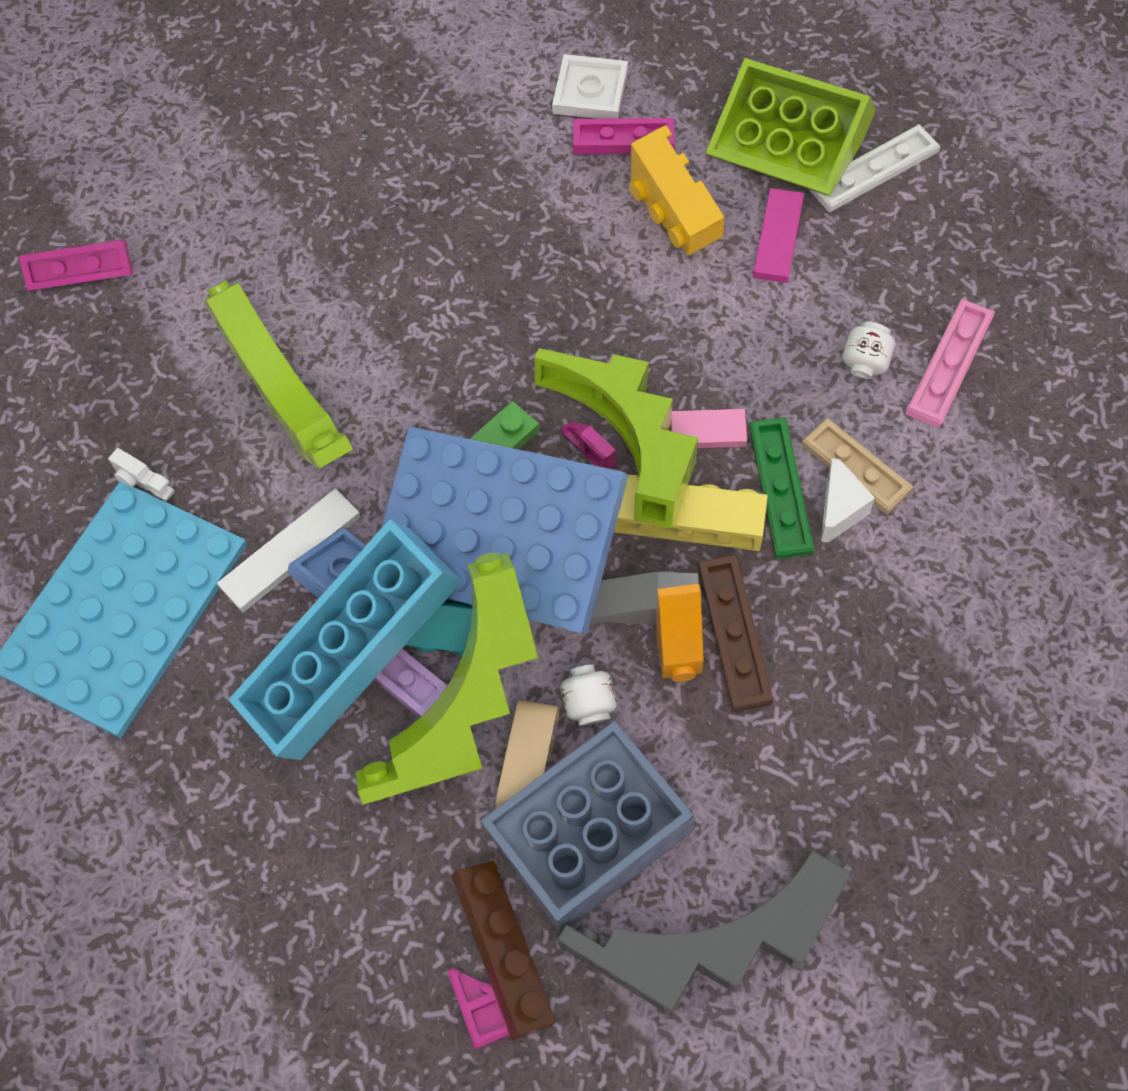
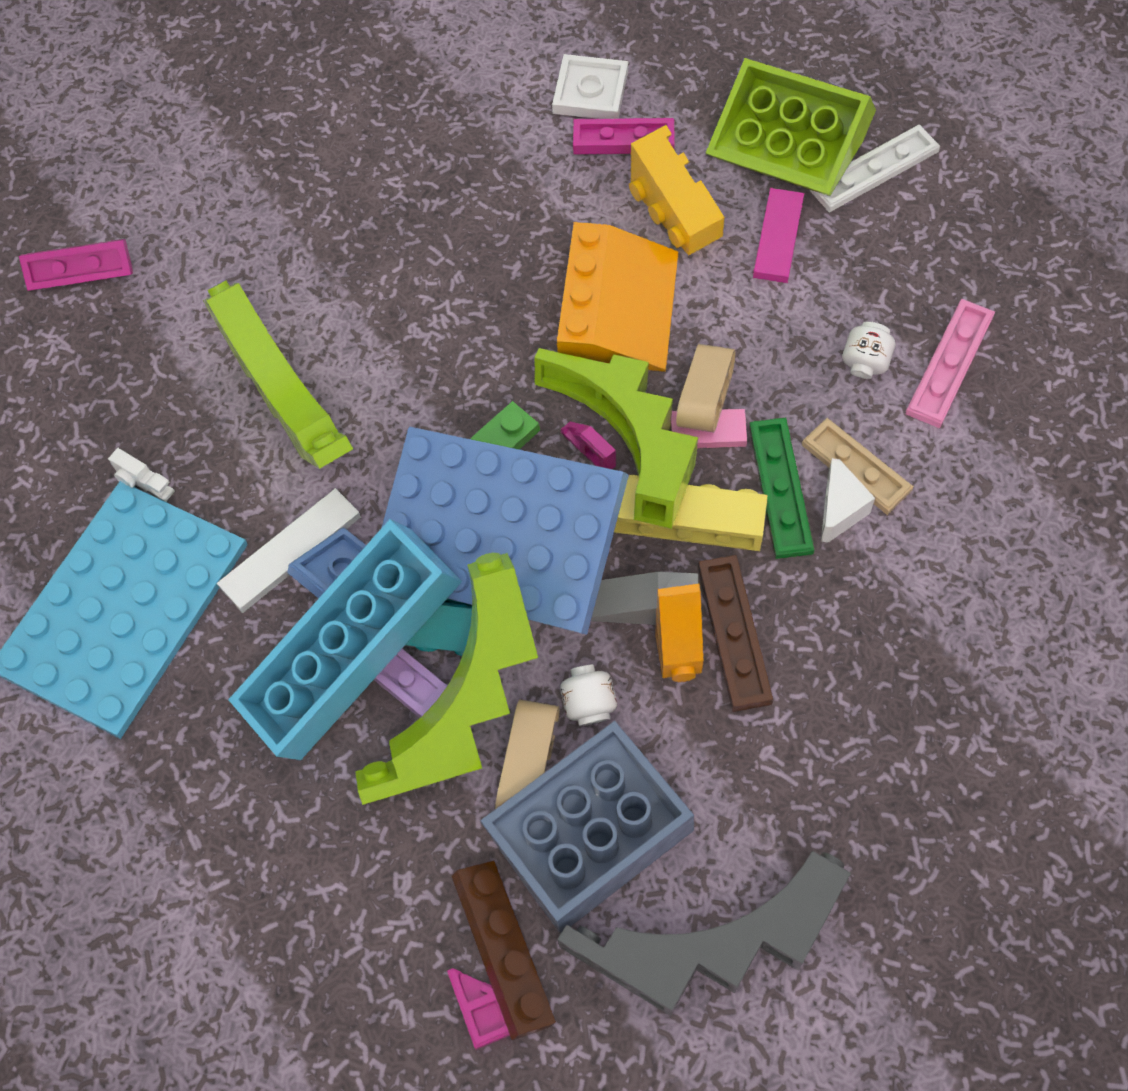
none -> light orange slope [557,222,678,372]
none -> tan beam [676,344,735,433]

